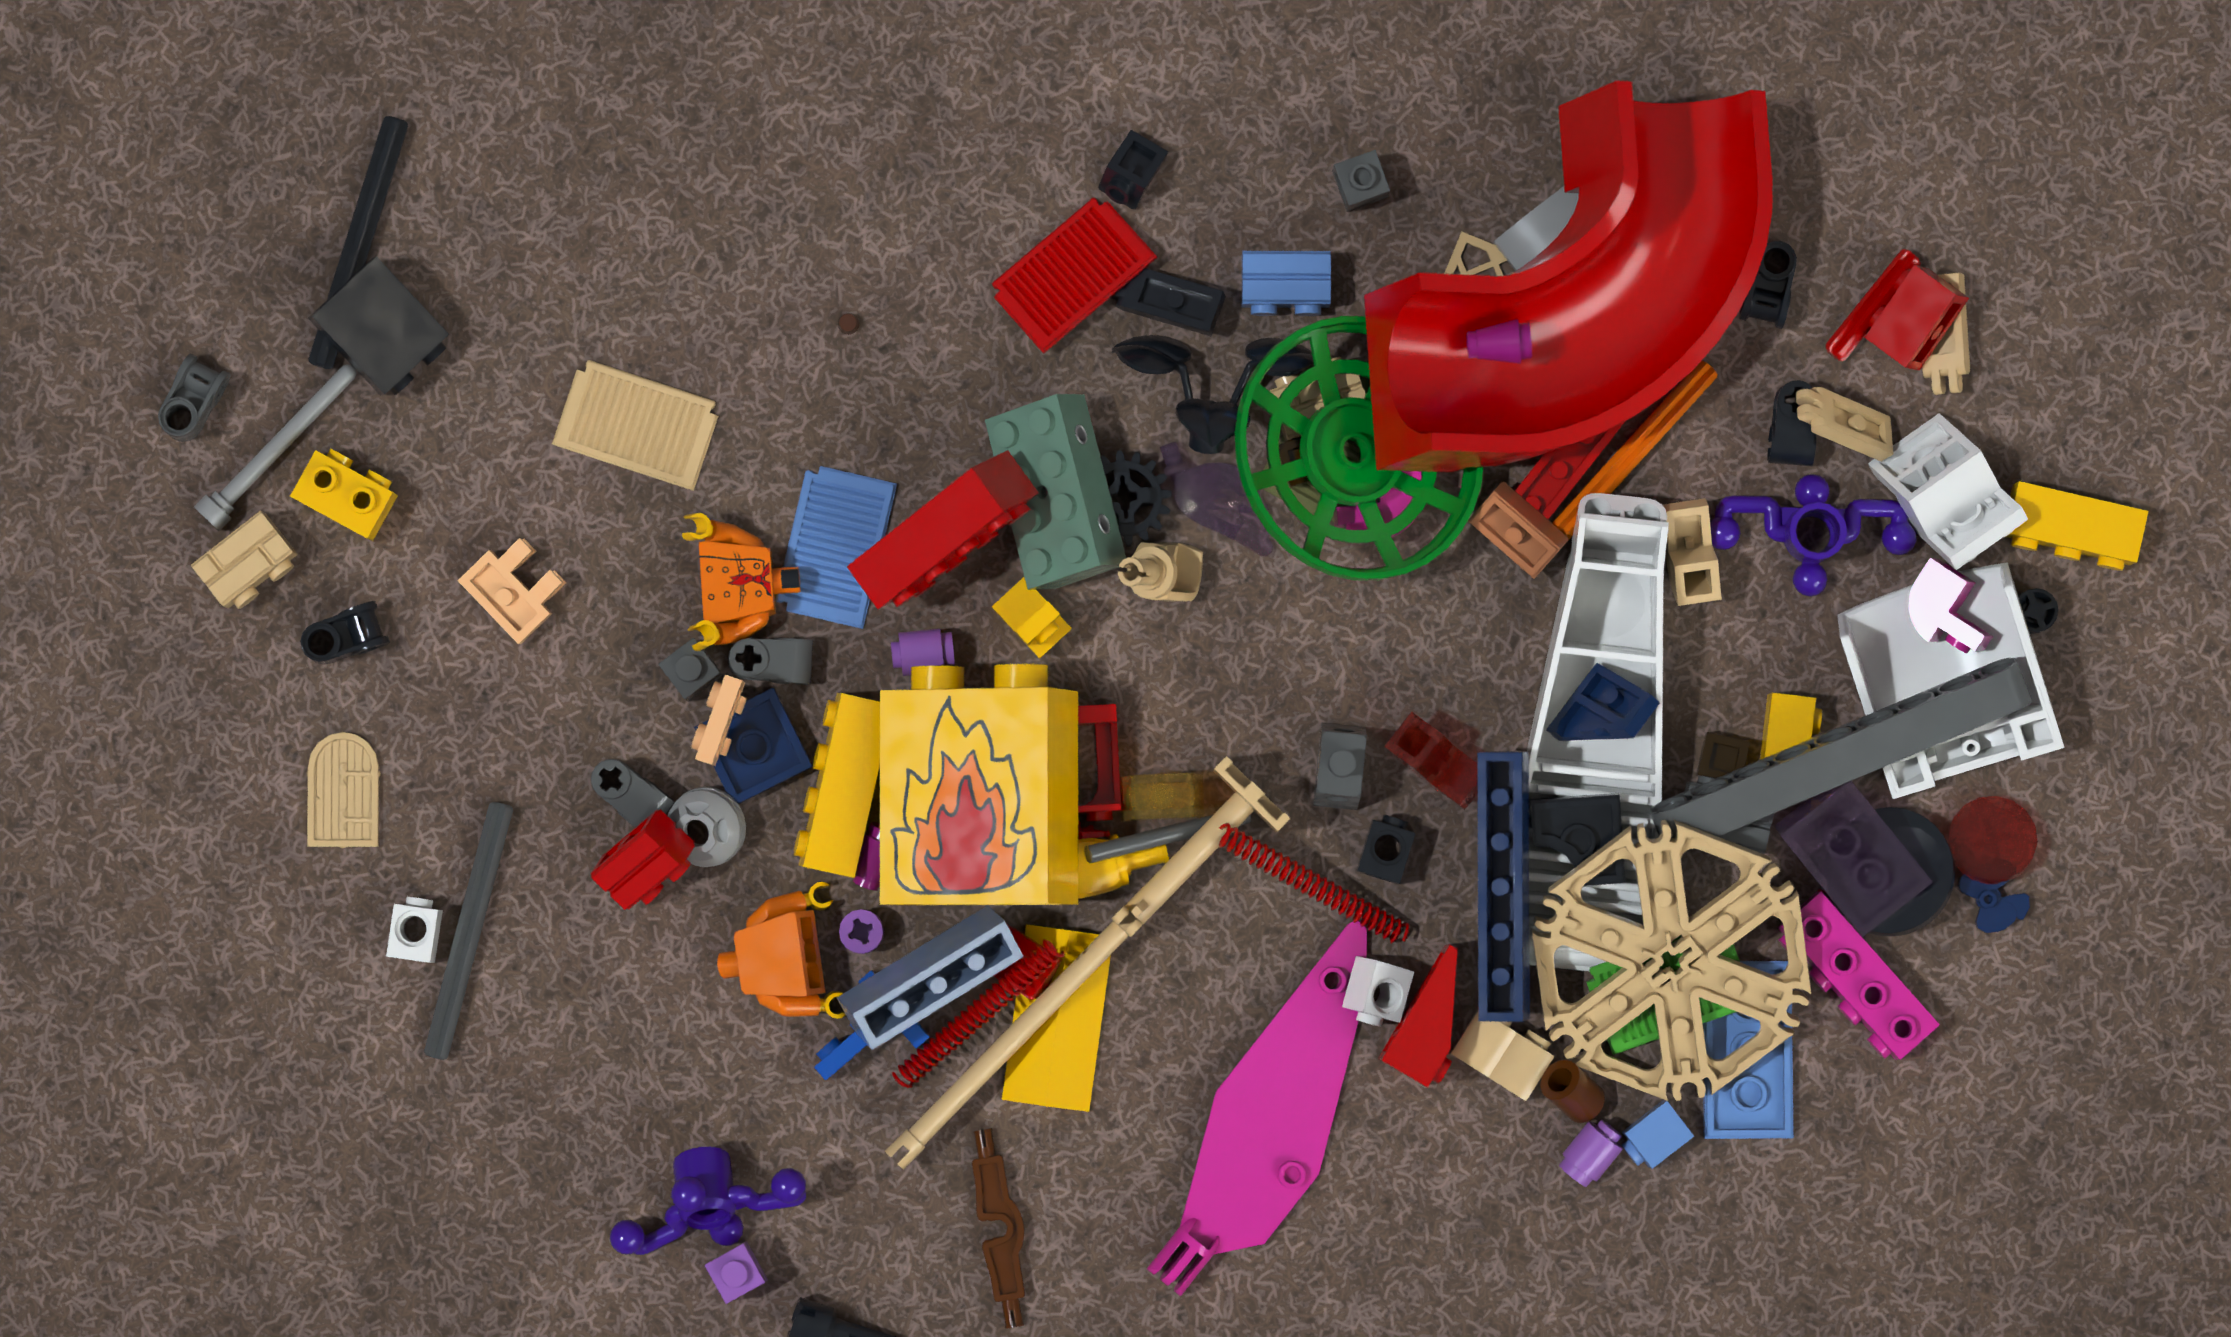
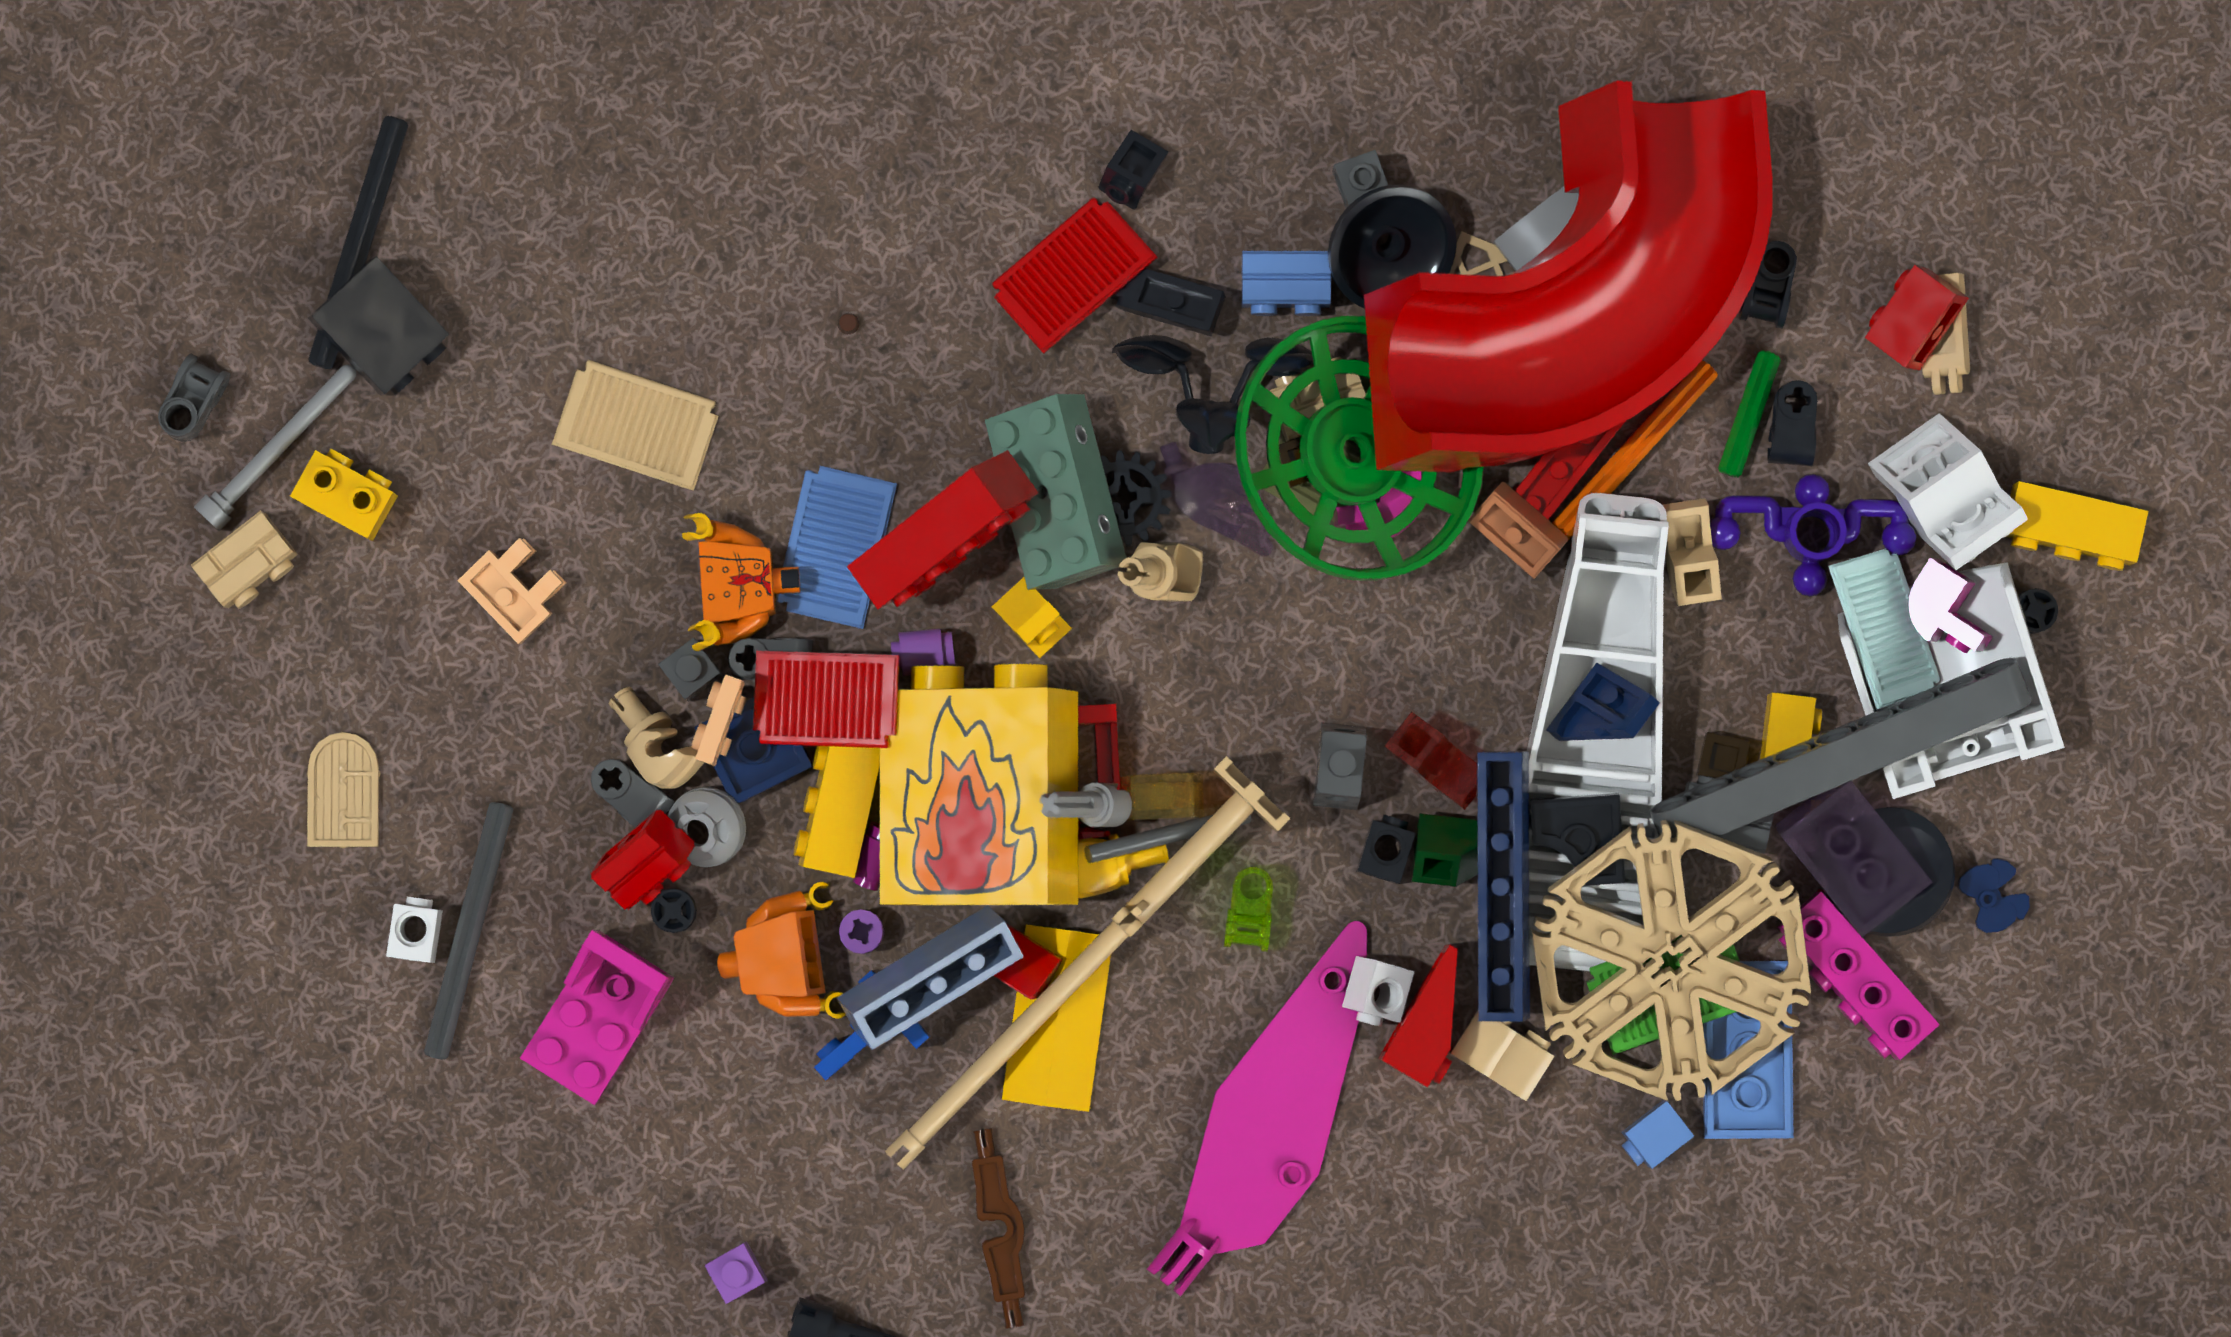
black piece [300,601,390,665] -> none
dark purple wheel [610,1147,806,1255] -> none
red piece [892,939,1065,1088] -> none
red piece [1219,823,1409,943] -> none
magenta cone [1467,319,1532,364] -> none
reddish brown brick [1540,1060,1605,1123] -> none
medium lavender brick [1559,1119,1623,1187] -> none
tan hinge [1796,387,1894,462] -> none
red axle [1825,249,1921,361] -> none
clear red tile [1948,796,2038,884] -> none
none -> dark pink bracket [520,930,675,1105]
none -> tan piece [609,687,704,789]
none -> black wheel [651,888,697,933]
none -> red window [753,651,899,749]
none -> light grey piece [1040,783,1132,827]
none -> clear neon green piece [1224,865,1273,952]
none -> black dish [1328,185,1456,309]
none -> dark green slope [1412,813,1478,887]
none -> green axle [1718,350,1781,478]
none -> light aqua window [1828,549,1940,709]

